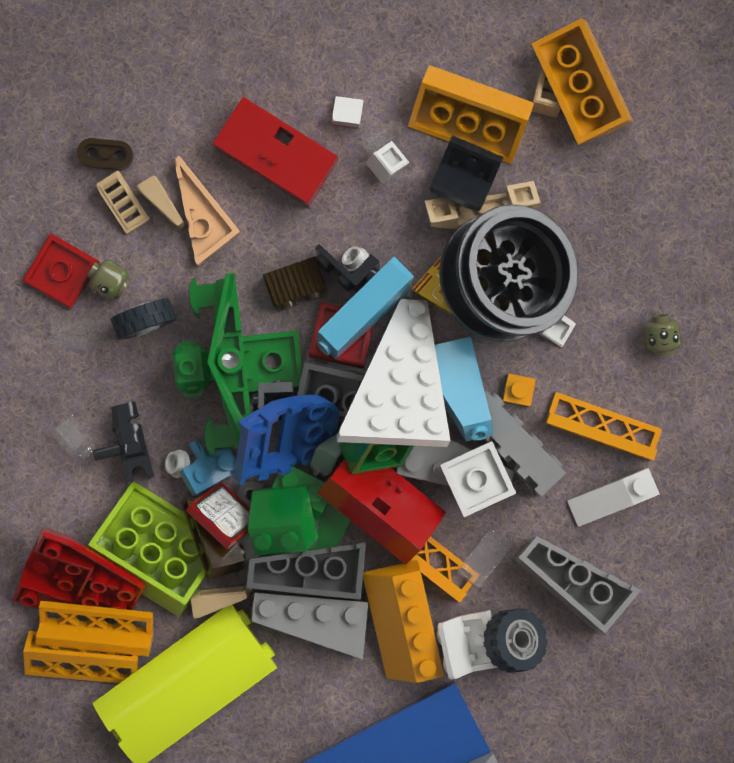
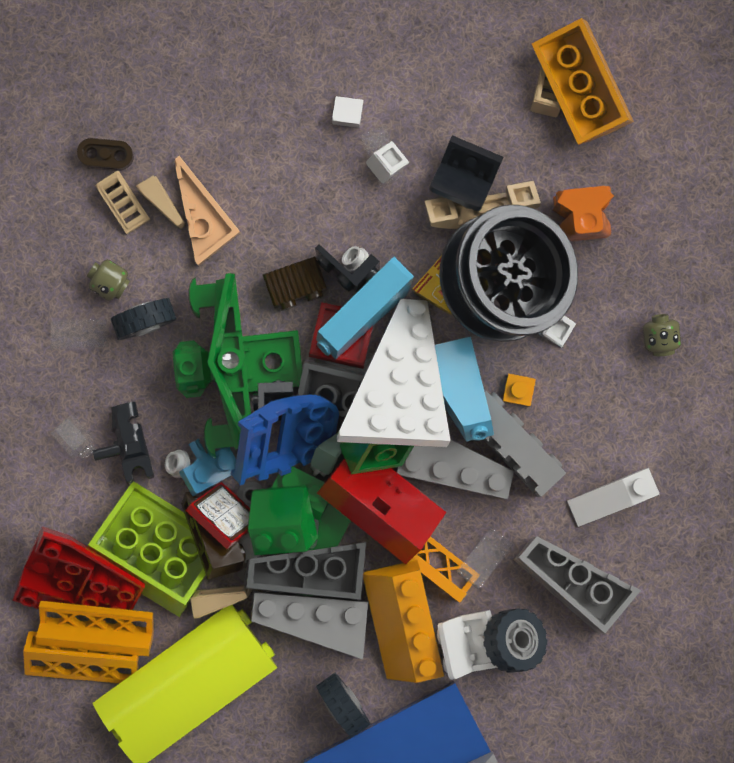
red tile [22,233,99,309] -> none
red brick [213,97,338,208] -> none
light orange slope [407,65,534,164] -> none
white plate [440,441,516,517] -> none
light orange fence [545,392,662,461] -> none
none -> black wheel [316,673,371,738]
none -> orange piece [553,186,614,241]

